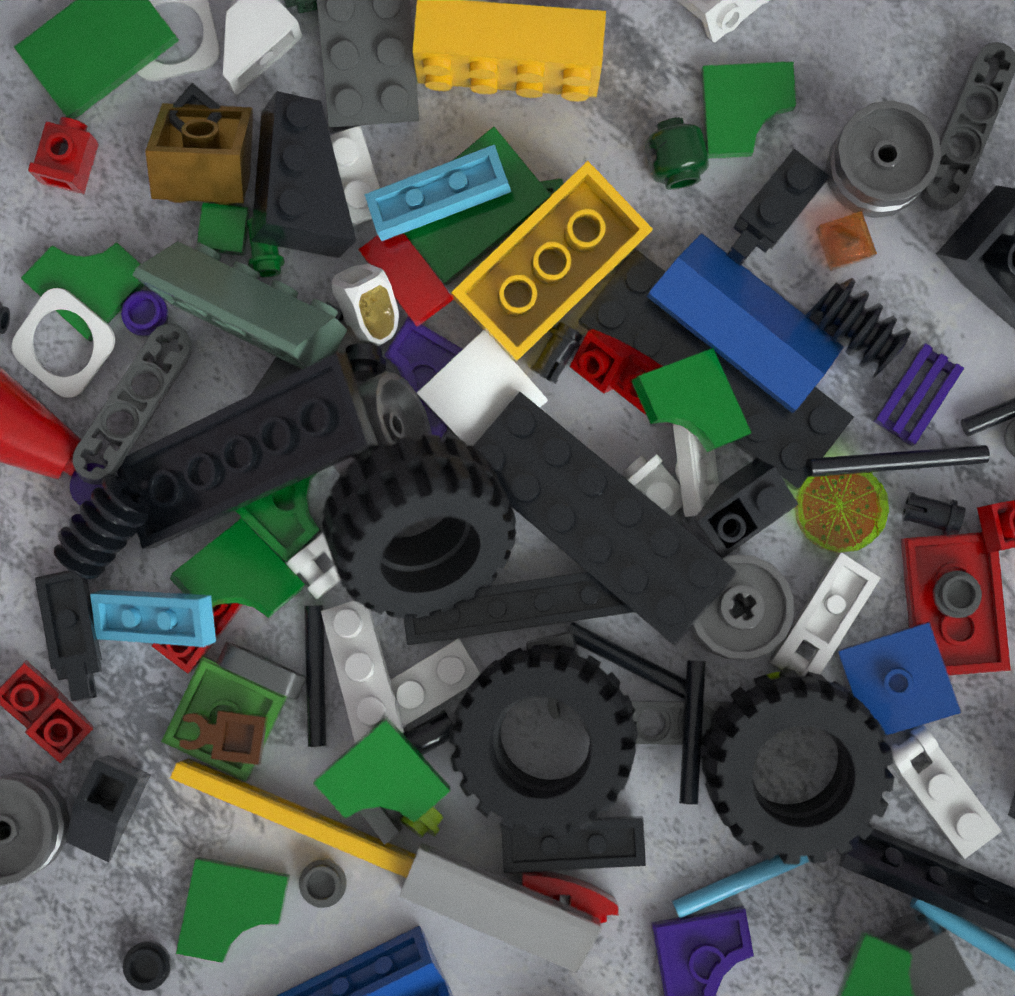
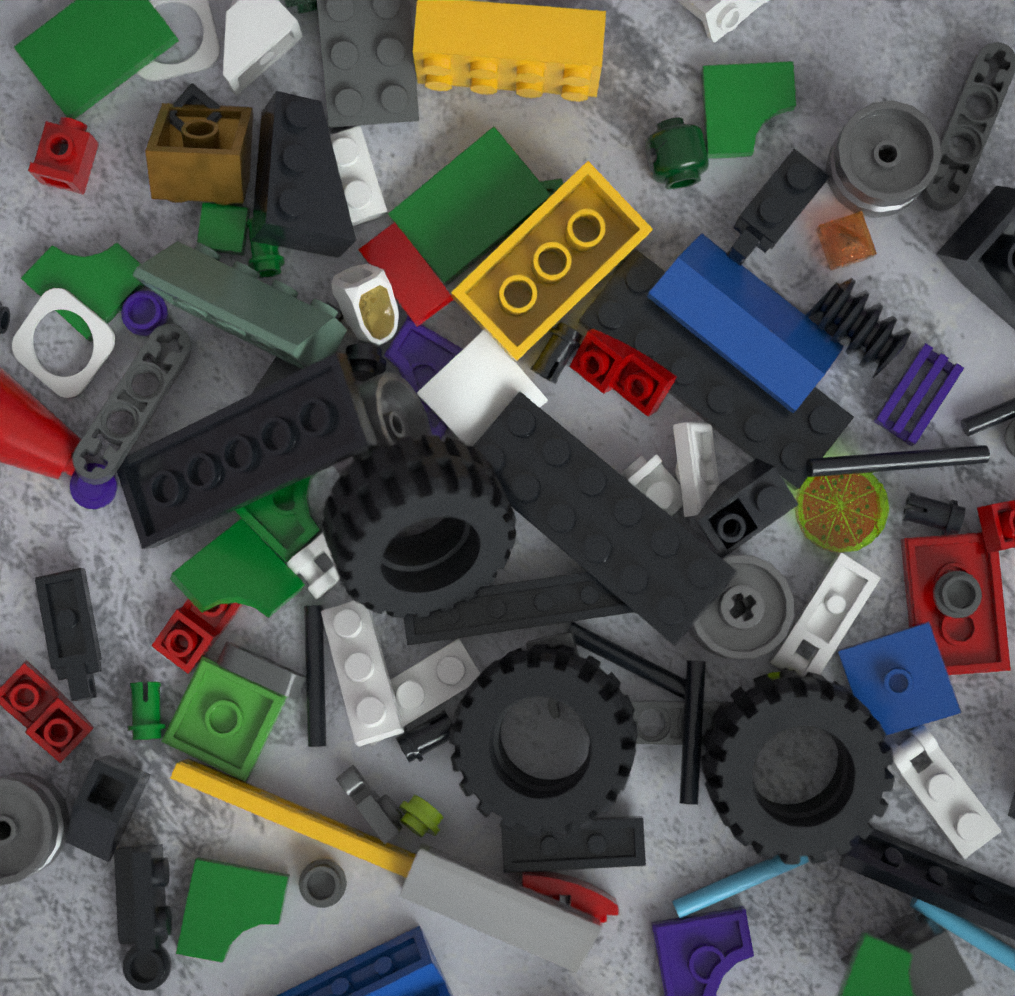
black piece [54,474,150,579] -> none
medium azure plate [90,589,216,647] -> none
reddish brown plate [179,710,268,765] -> none
green tile [313,716,451,822] -> none
medium azure plate [365,145,512,241] -> none
green tile [631,348,752,452] -> none
none -> black bracket [114,844,172,951]
none -> green pin [127,681,166,740]

